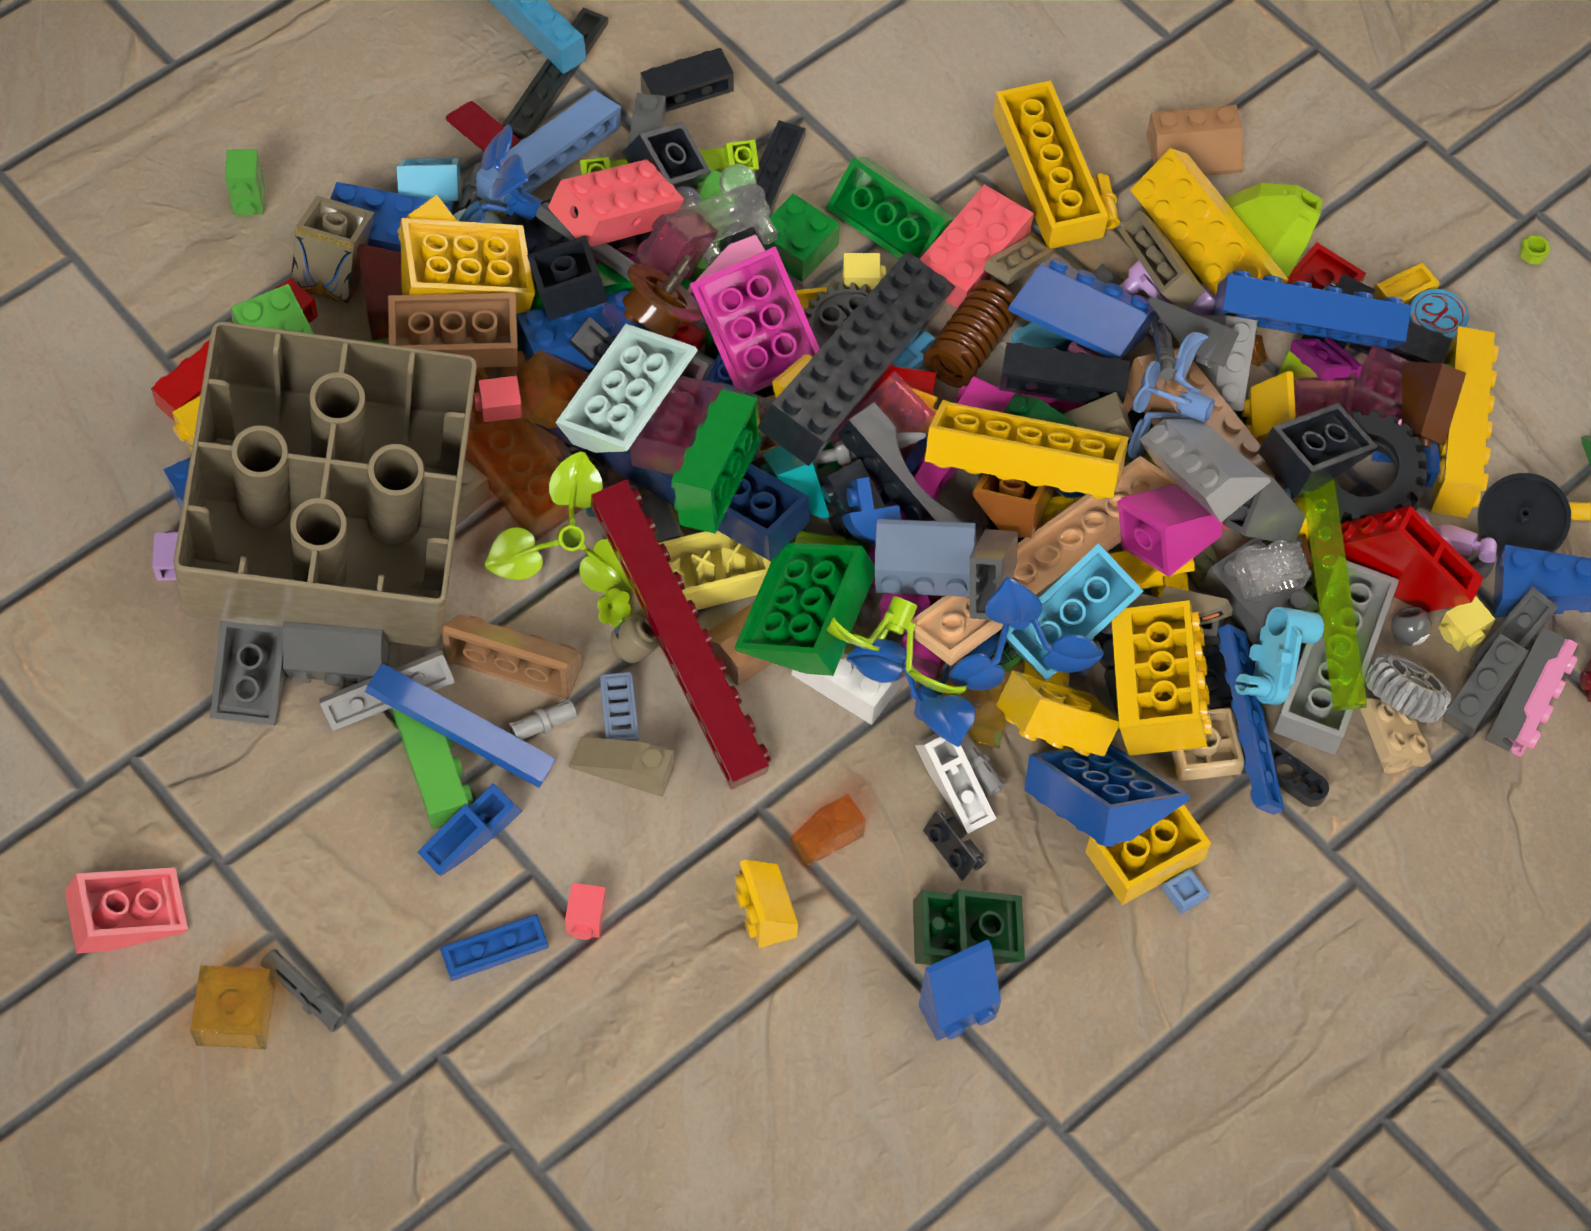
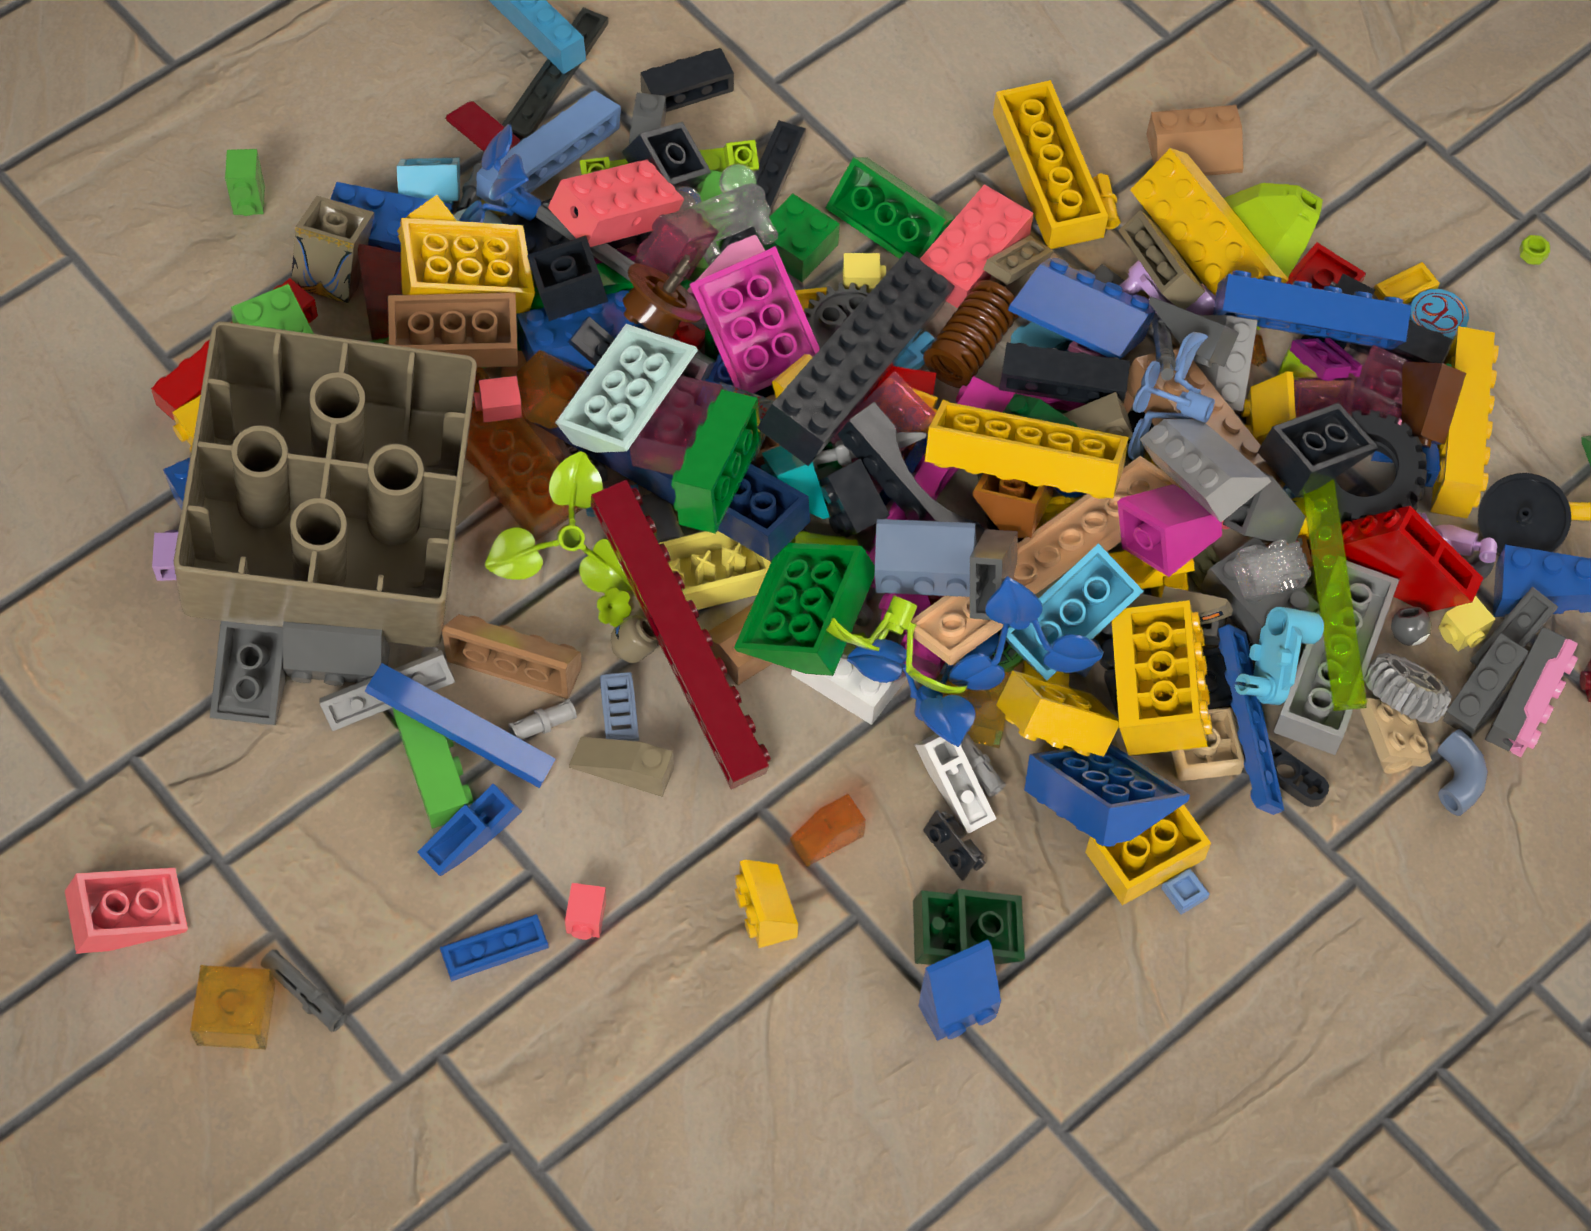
blue brick [842,477,901,543] -> none
none -> sand blue cylinder [1437,729,1488,816]

